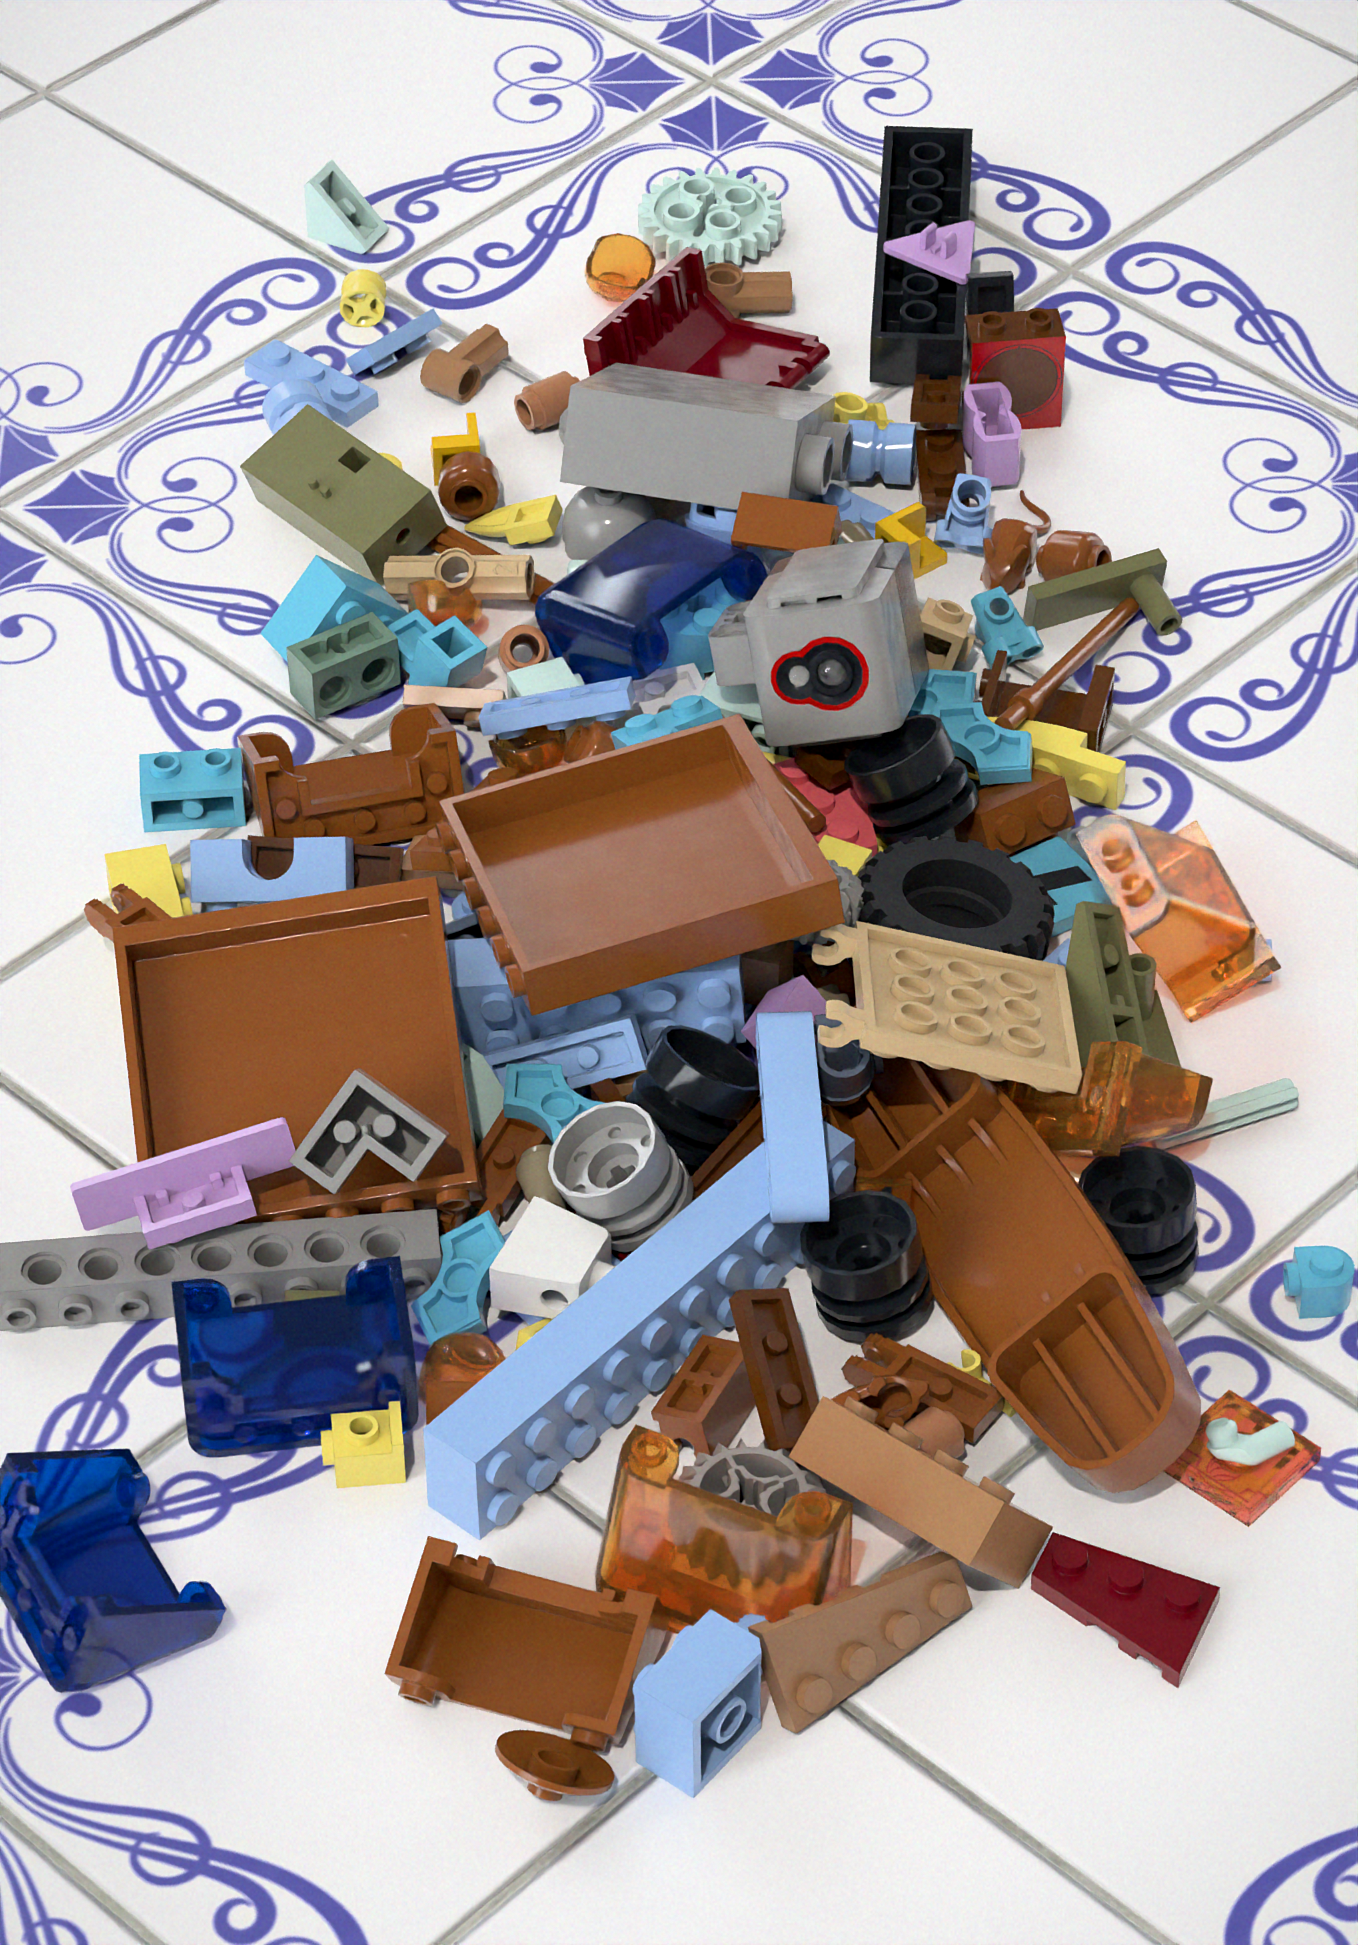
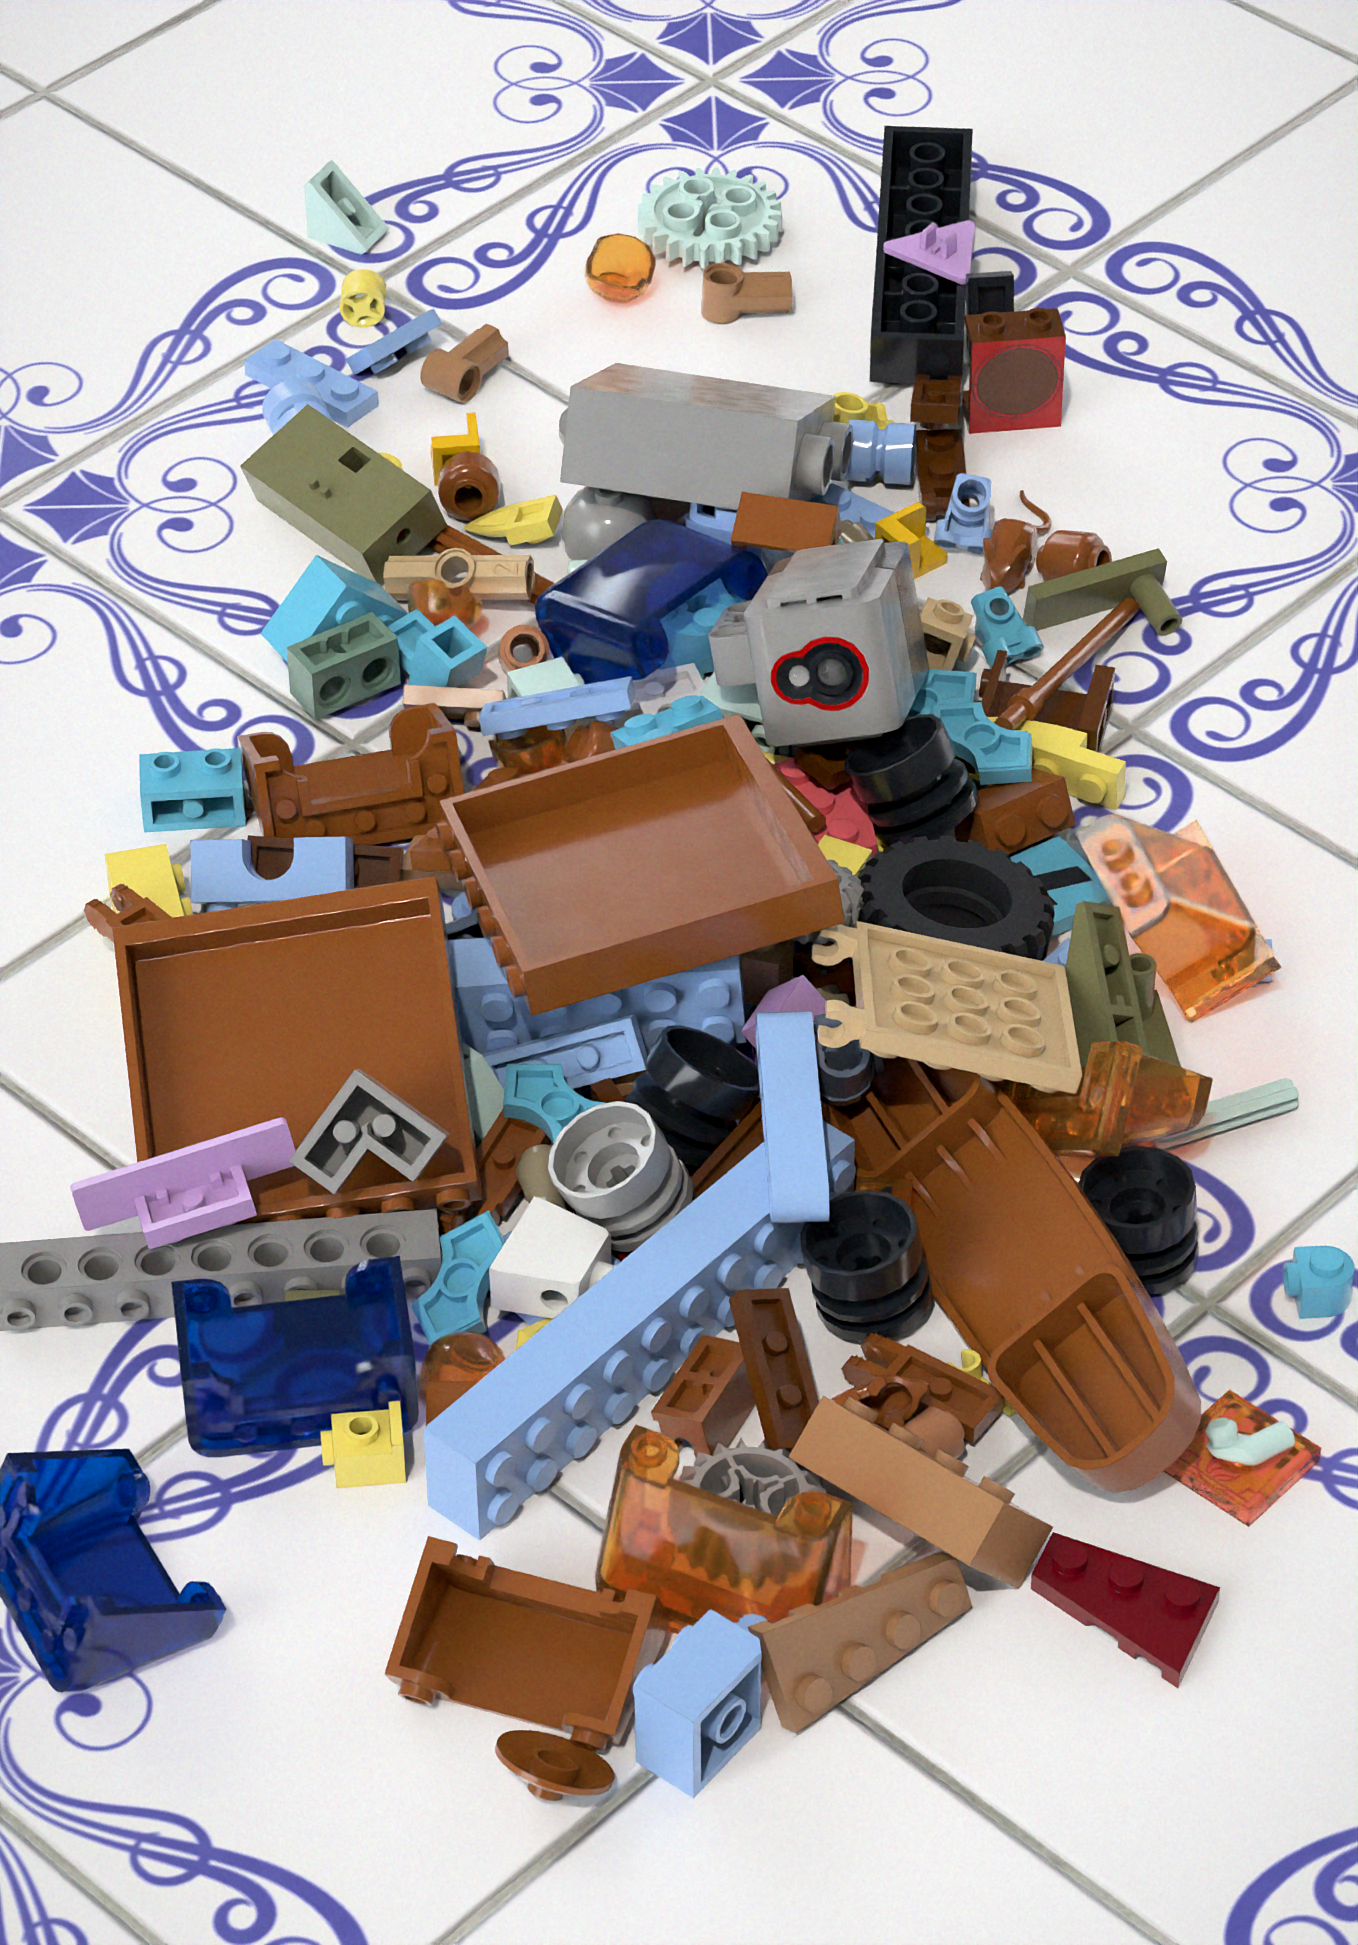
nougat brick [514,371,580,430] -> none
dark red hinge [582,247,830,389] -> none
lavender brick [962,382,1021,487] -> none

